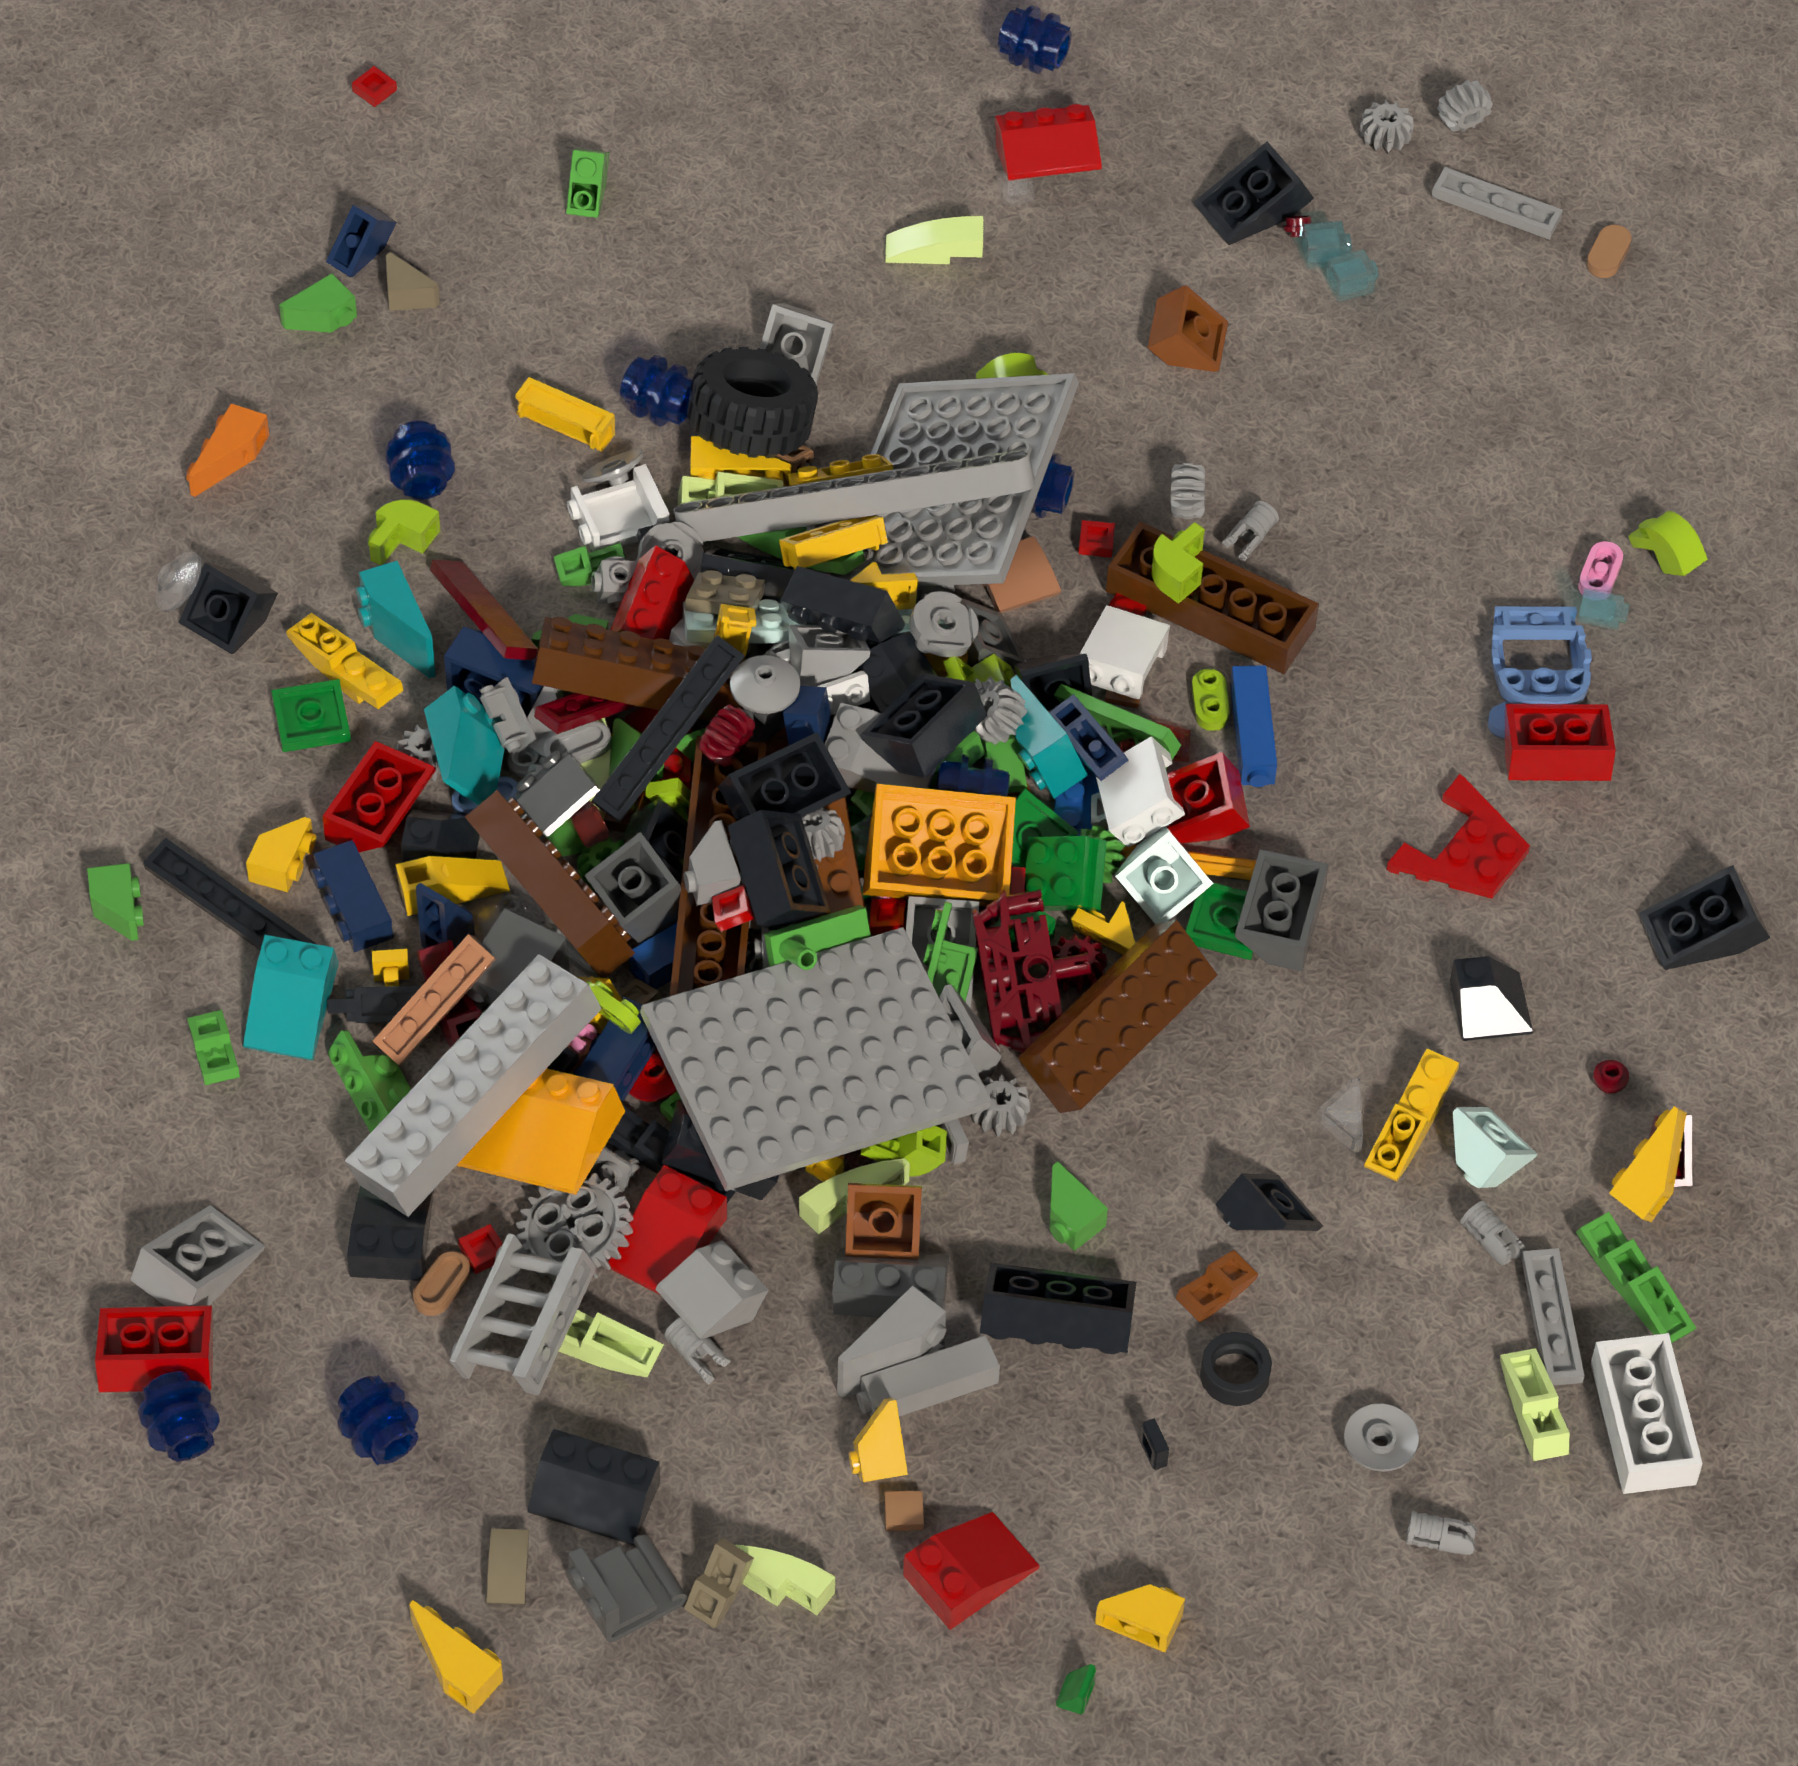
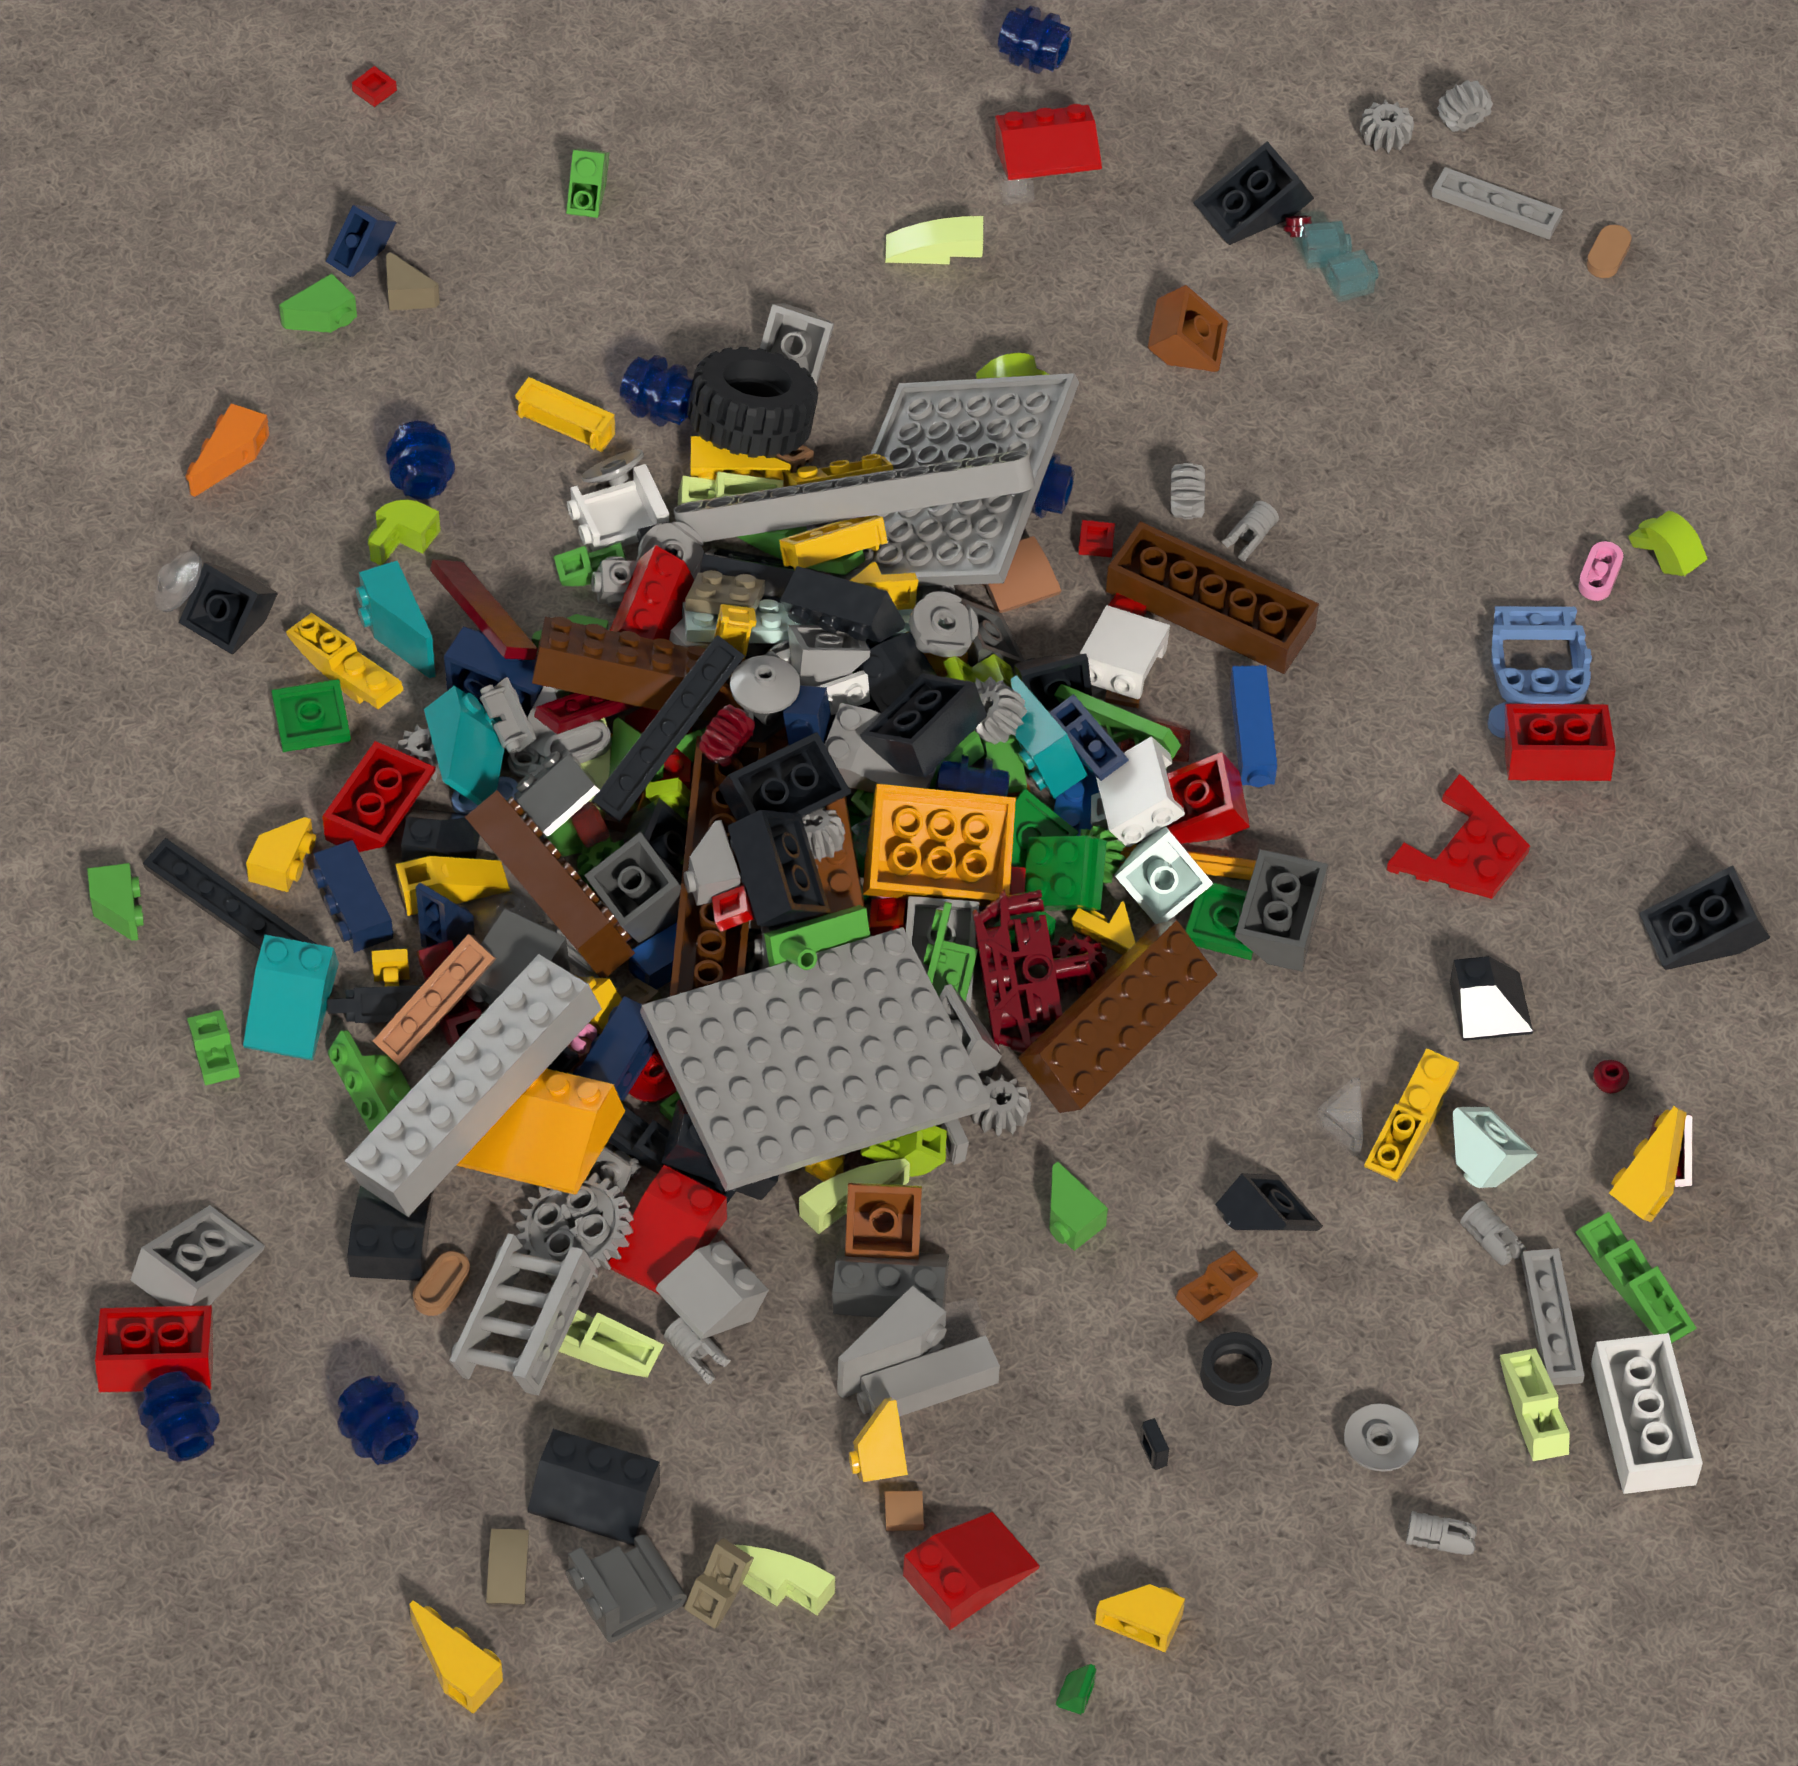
red plate [458,1224,503,1274] -> none
lime plate [586,980,641,1034] -> none
black brick [980,1262,1137,1354] -> none
lime brick [1152,522,1205,604] -> none
lime plate [1191,669,1230,731] -> none
clear light blue brick [1578,587,1630,630] -> none

